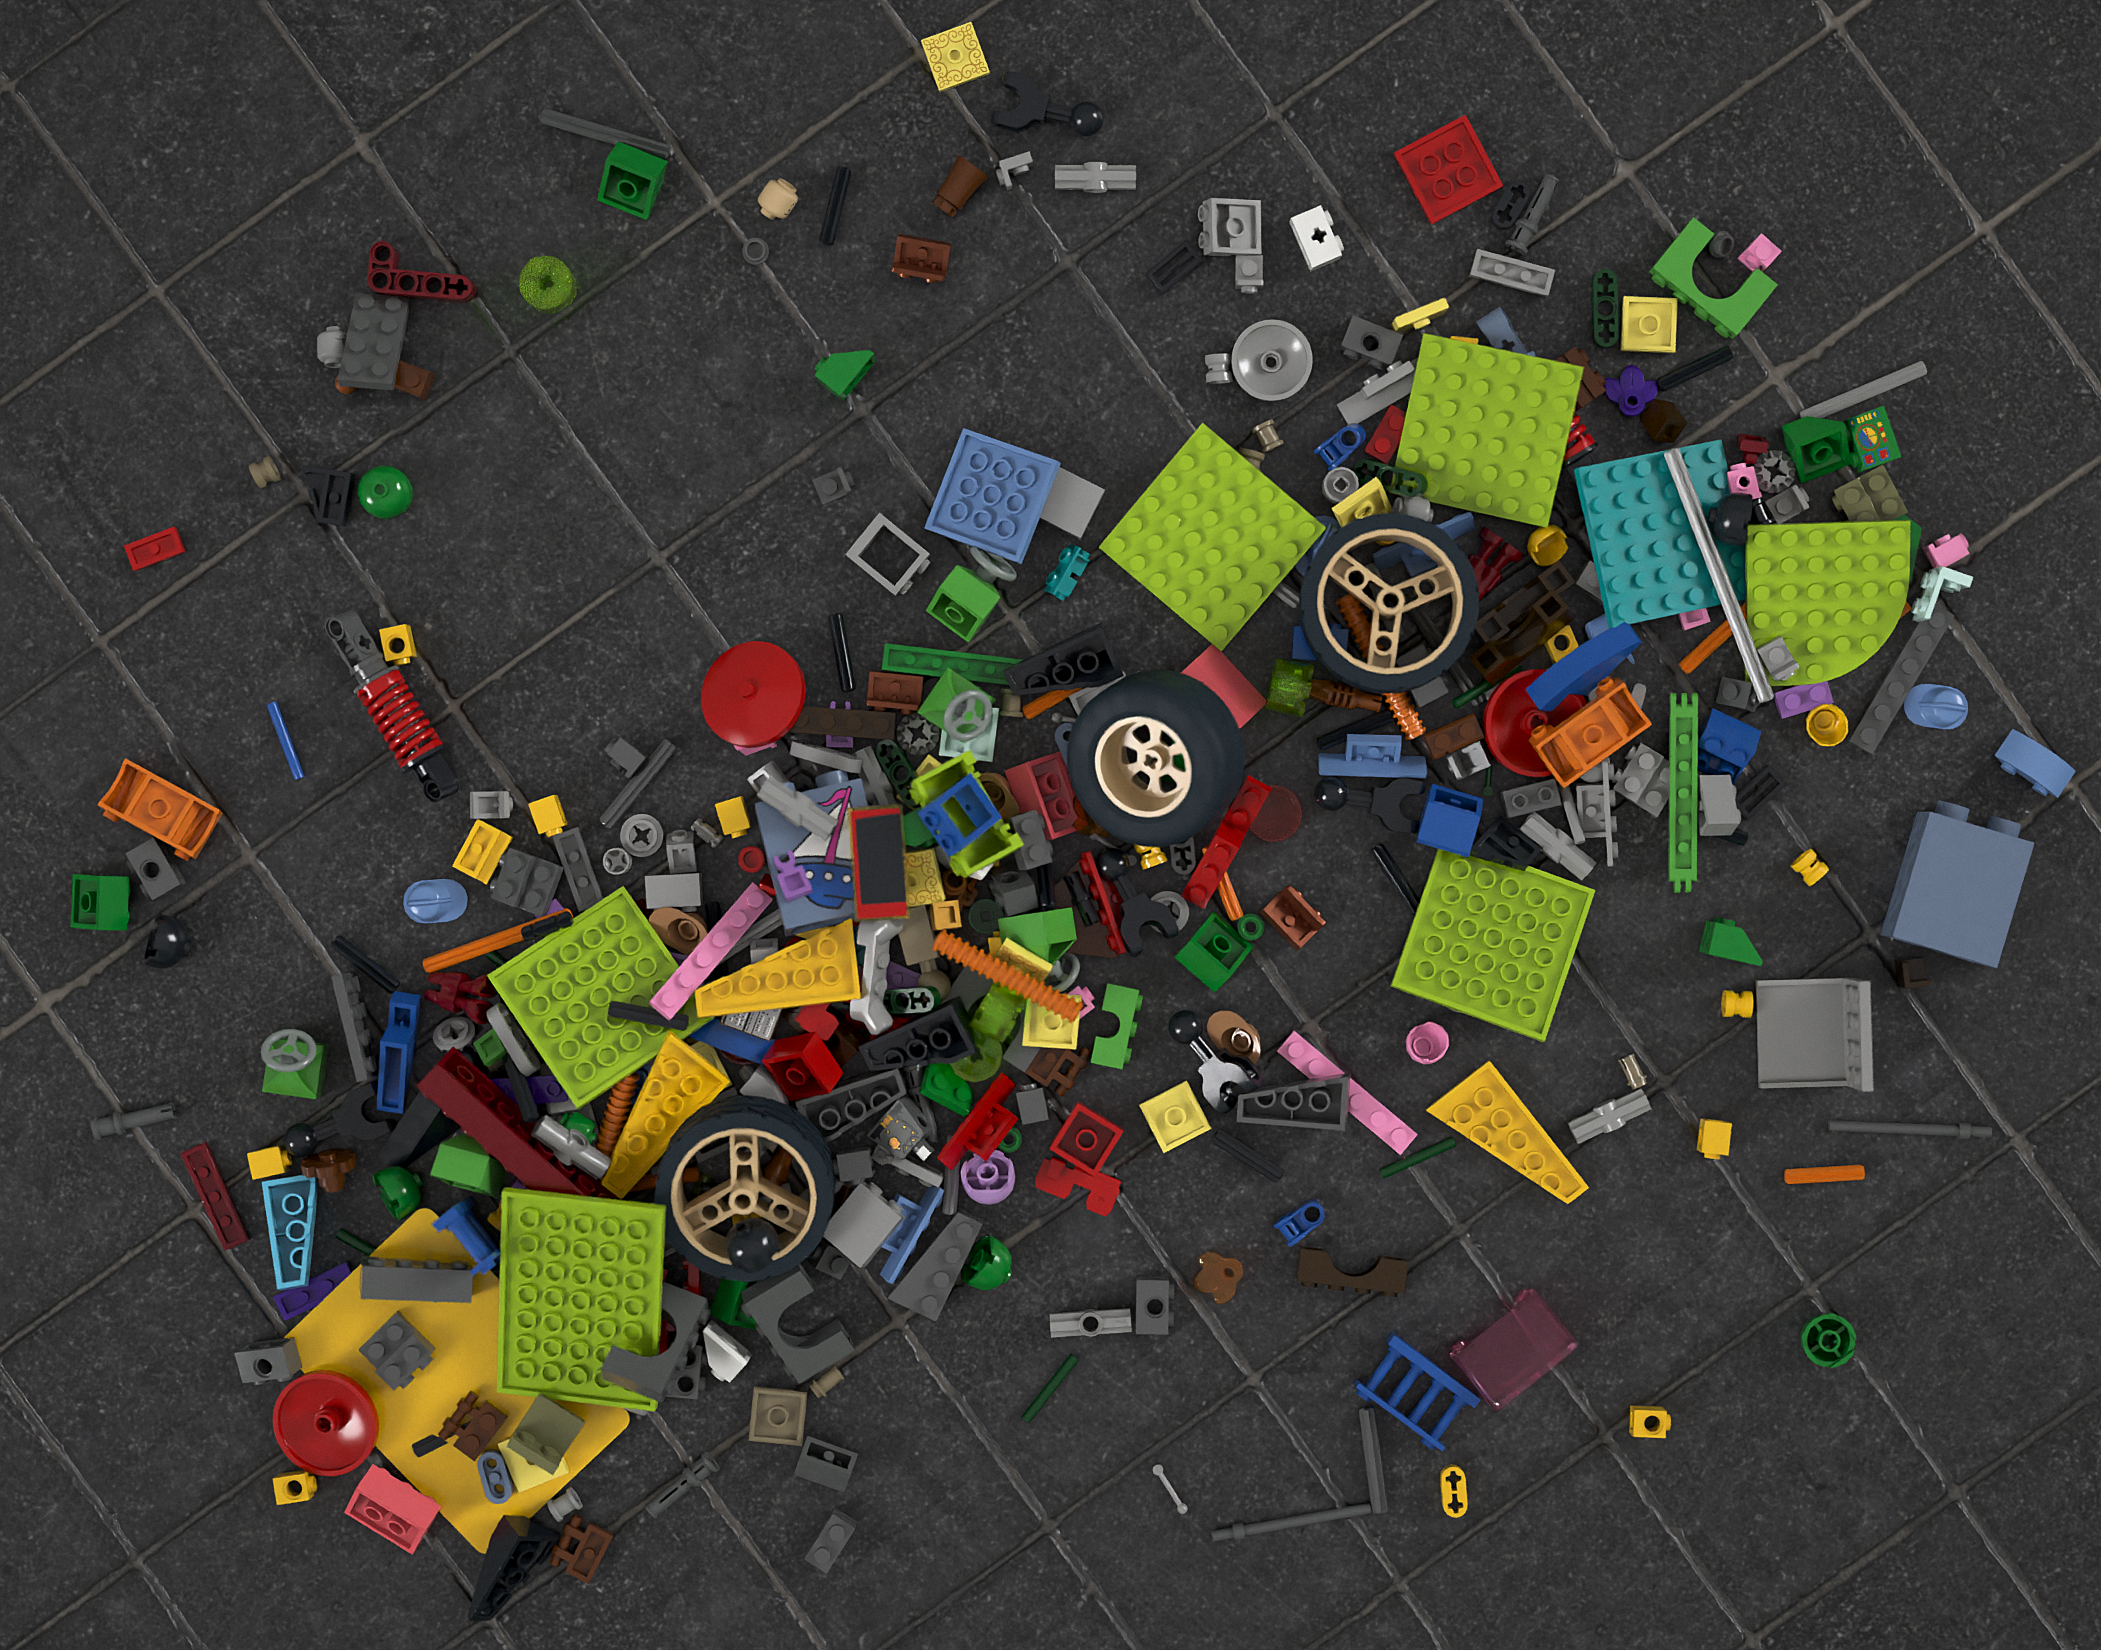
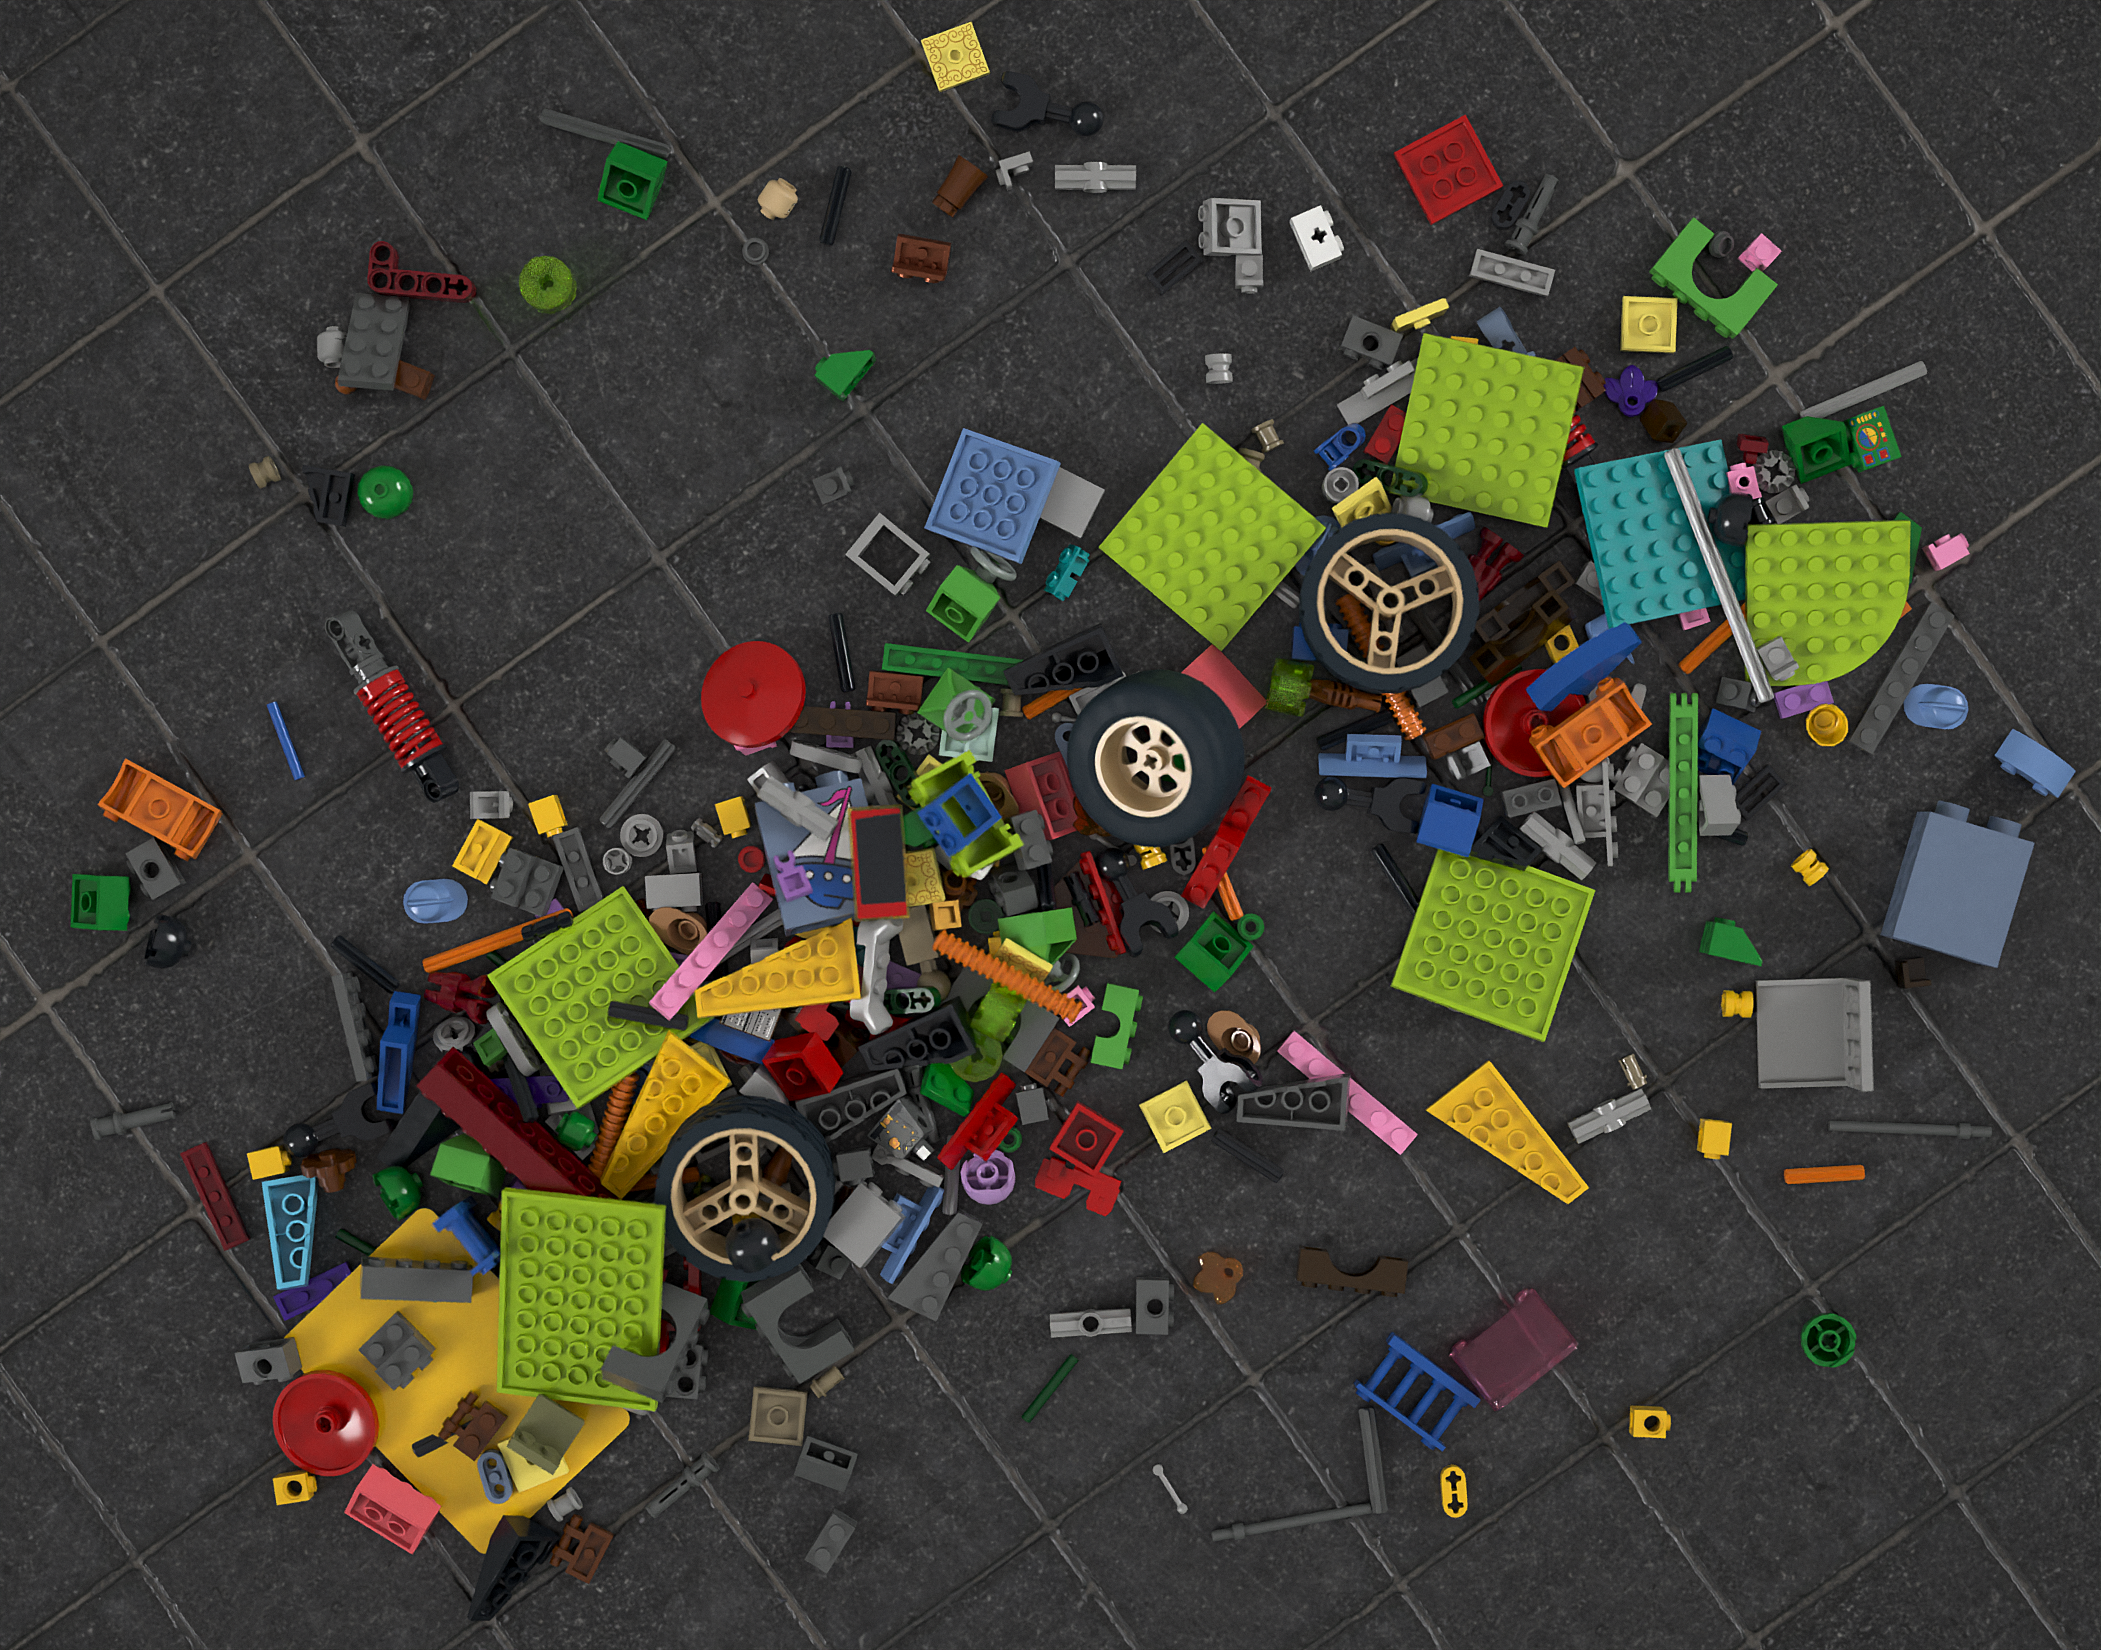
red plate [124,527,186,571] -> none
bright green piece [261,1029,330,1099] -> none
yellow brick [379,624,417,666] -> none
light grey piece [531,1115,611,1180] -> none
white slope [703,1320,752,1383] -> none
light yellow plate [1022,994,1081,1049] -> none
light grey dish [1231,320,1313,401] -> none
clear red piece [1250,785,1302,842] -> none
copper bracket [1259,885,1326,951] -> none
blue piece [1273,1199,1325,1247] -> none
dark green bar [1379,1137,1457,1179] -> none
bright pink hair [1406,1021,1449,1064] -> none
yellow hair [1527,524,1568,567] -> none
dark green beam [1591,269,1619,349] -> none
olive plate [1831,464,1908,522] -> none
light aqua bracket [1911,566,1973,622] -> none

